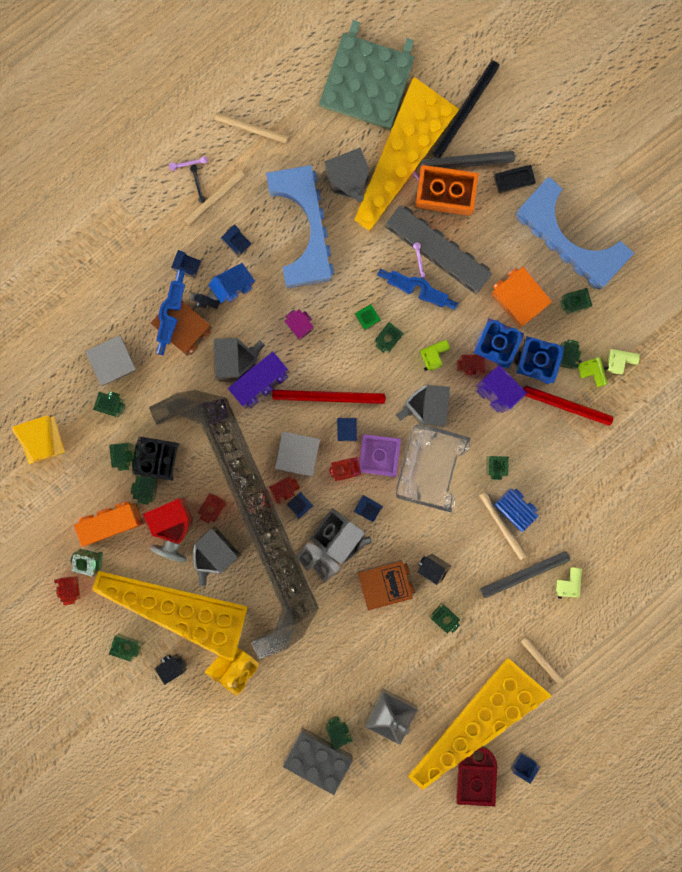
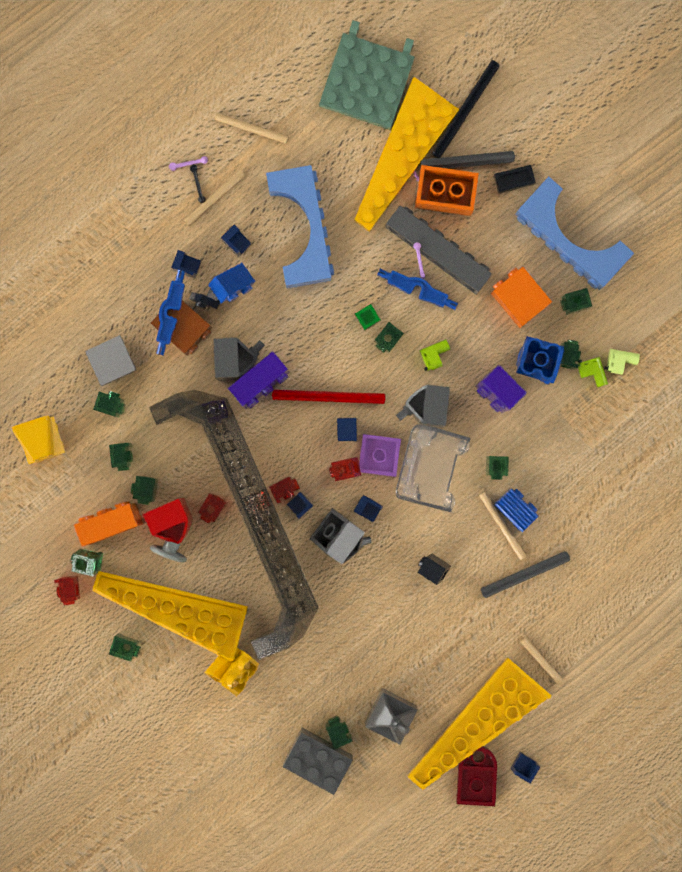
black slope [132,436,180,481] -> none
black brick [154,653,187,685] -> none
dark grey piece [193,527,241,586] -> none
light grey tile [275,432,320,477] -> none
magenta brick [284,309,314,341] -> none
light grey slope [296,543,341,583] -> none
dark grey piece [324,147,369,202] -> none
dark orange brick [358,560,415,611] -> none
clear green brick [429,603,460,634] -> none
clear red brick [456,354,485,375] -> none
blue piece [473,318,524,370] -> none
red axle [523,386,614,426] -> none
yellowish green piece [556,567,582,599] -> none

